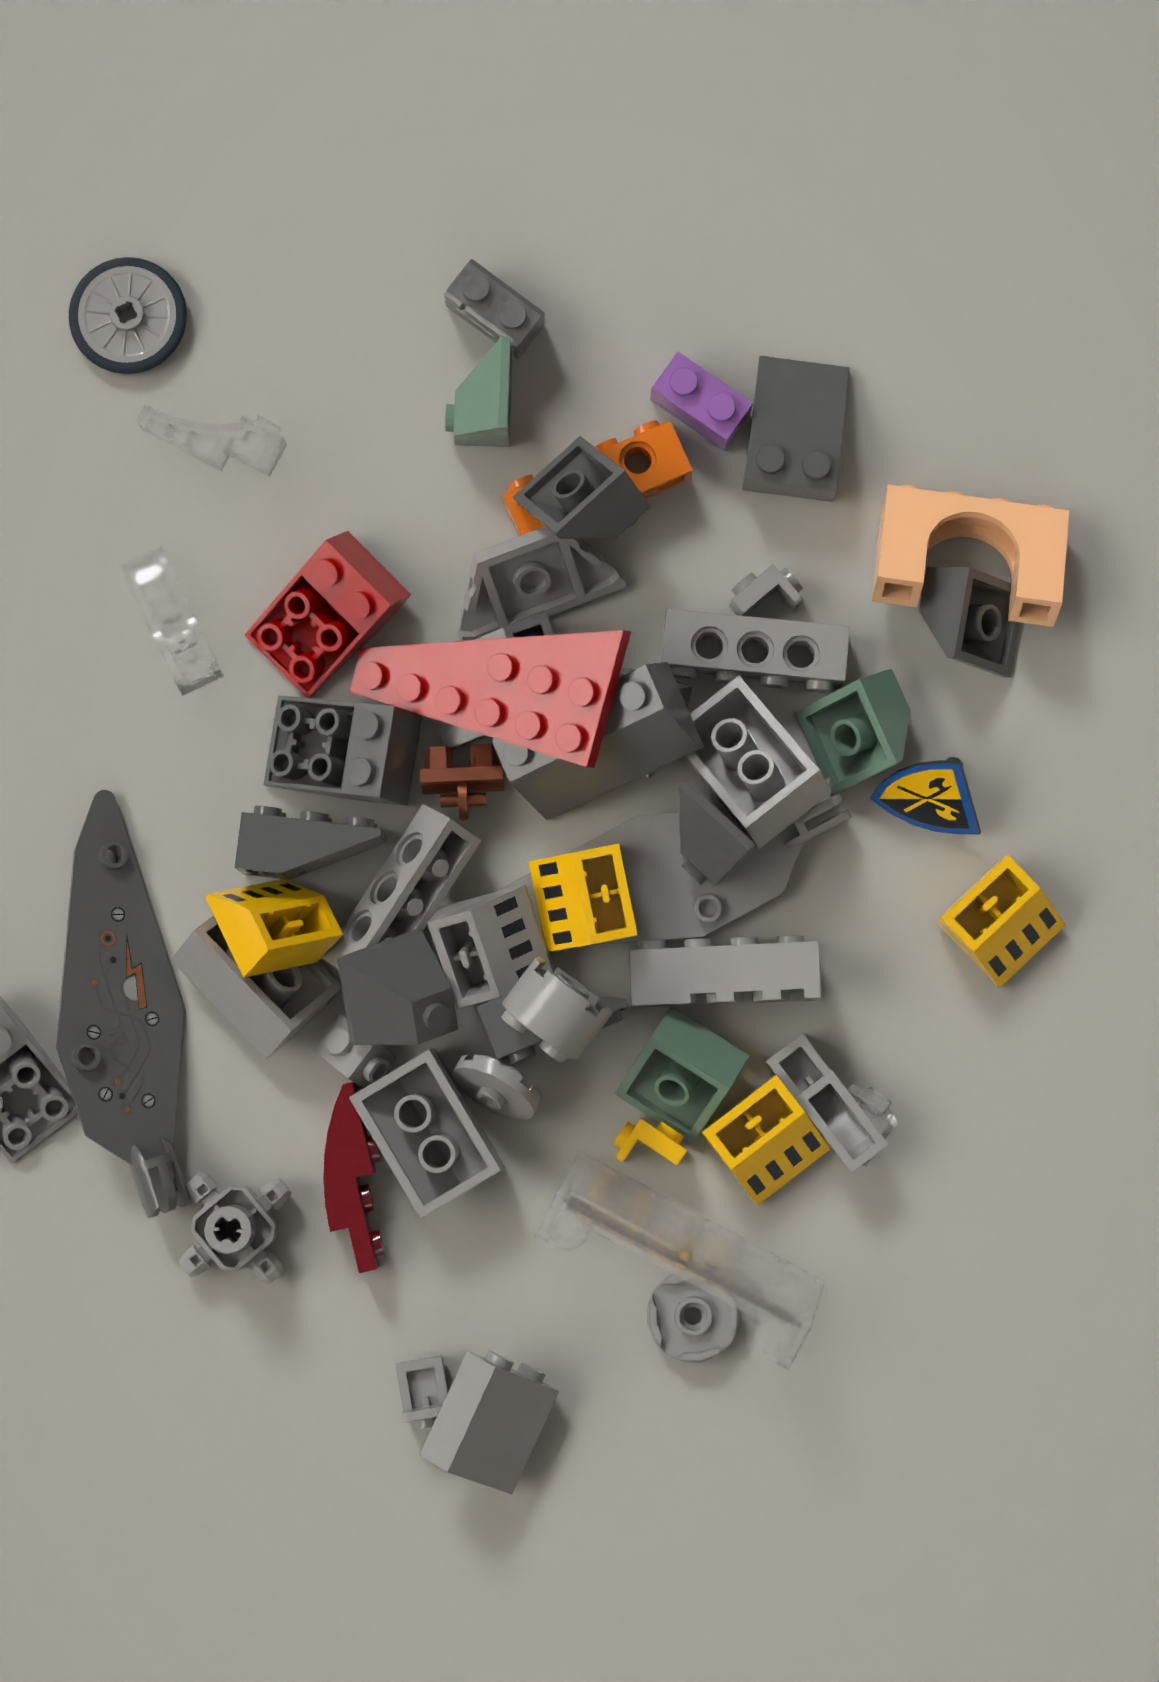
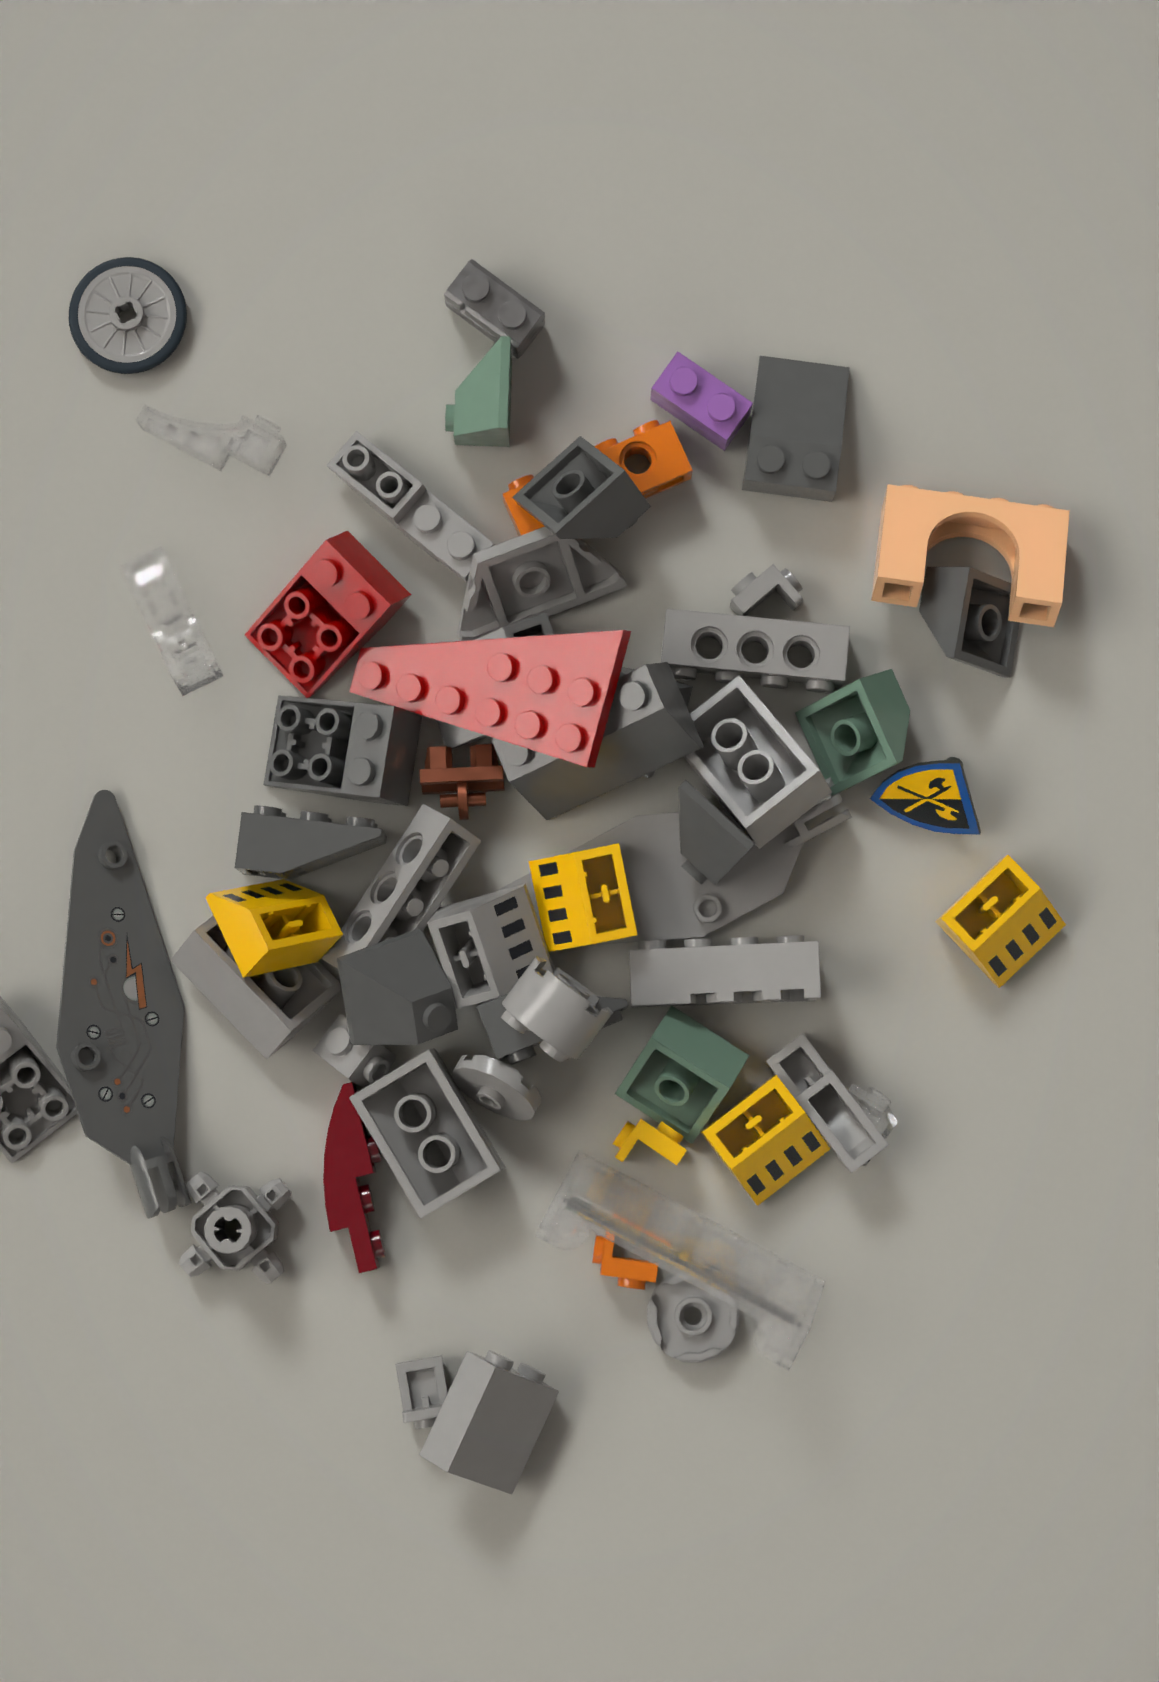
none -> light grey slope [327,431,495,583]
none -> orange bracket [592,1227,658,1290]

